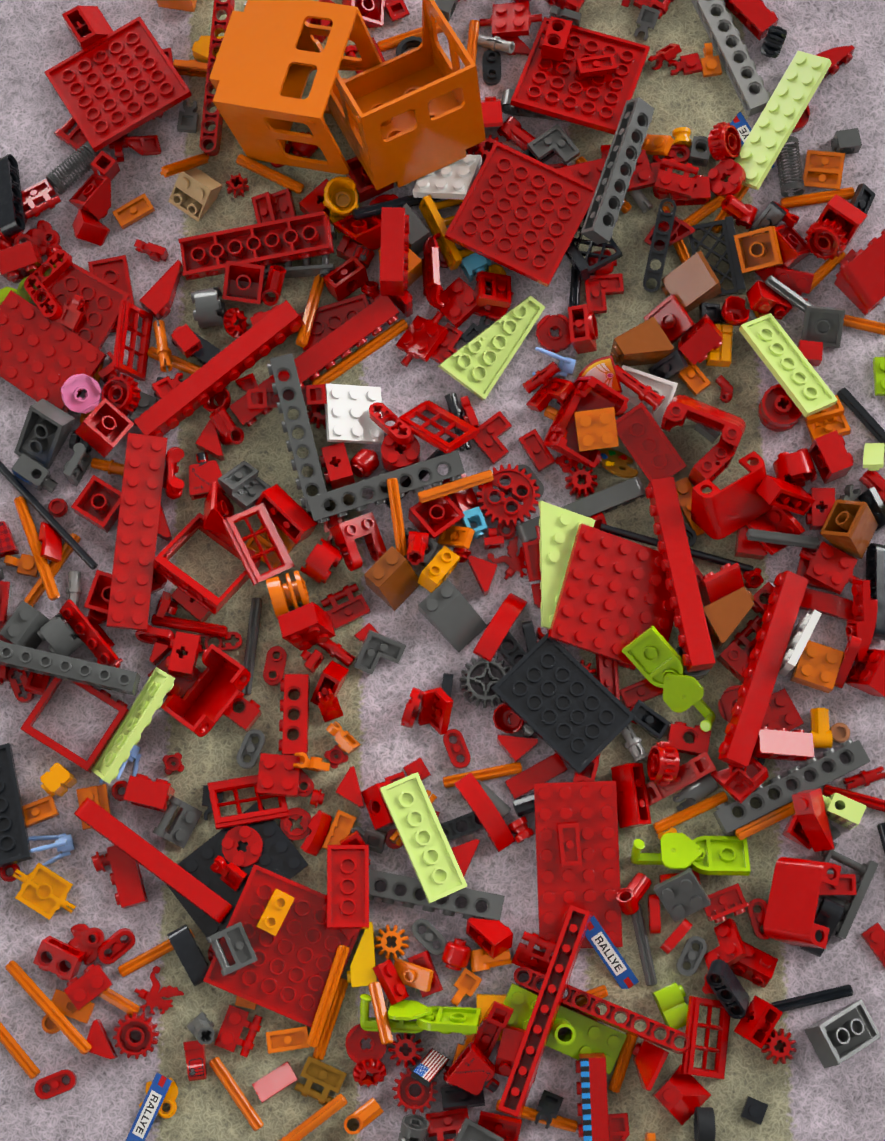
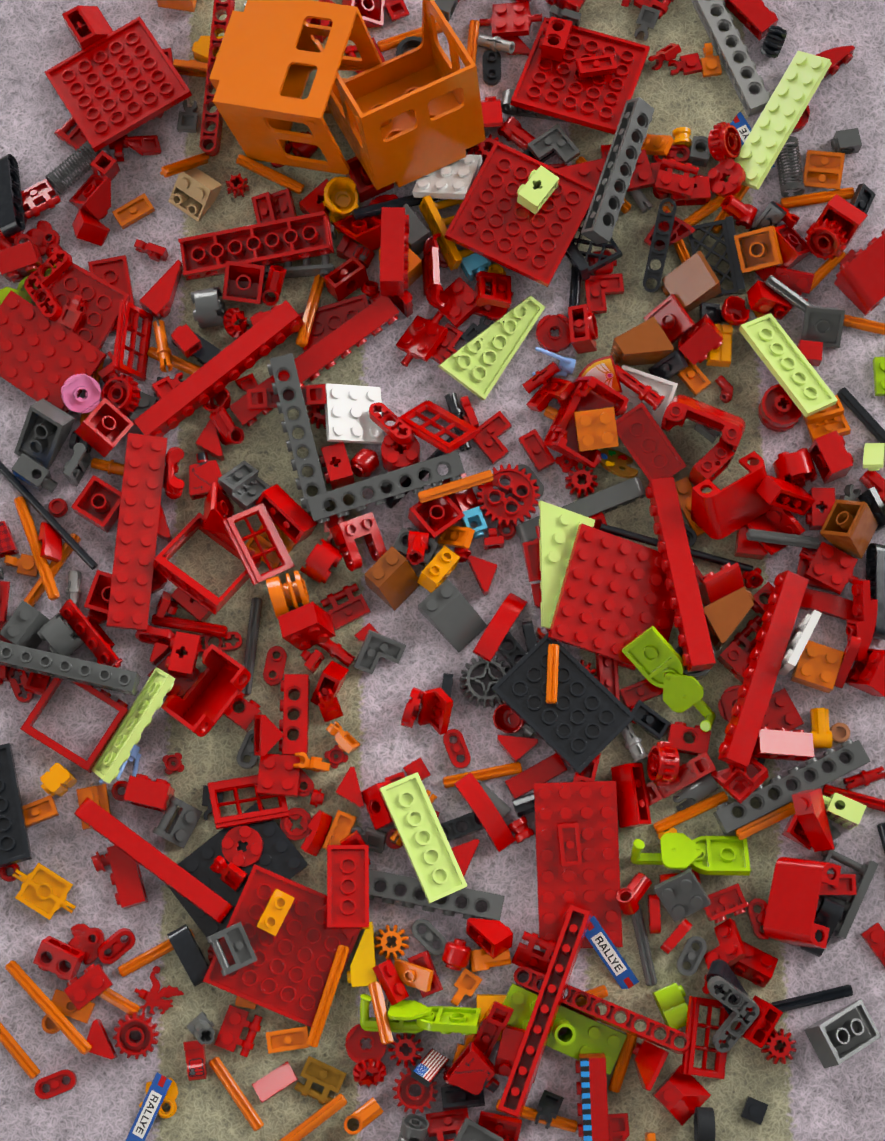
light blue plant [28,833,75,867] -> none
orange axle [312,319,408,385] -> none
orange axle [313,978,349,1060] -> none
orange axle [387,478,407,556] -> none
red piece [487,536,527,580] -> none
none -> red slope [254,715,284,756]
none -> yellowish green brick [517,166,559,215]
none -> orange axle [546,644,559,704]
none -> dark grey beam [707,976,760,1053]

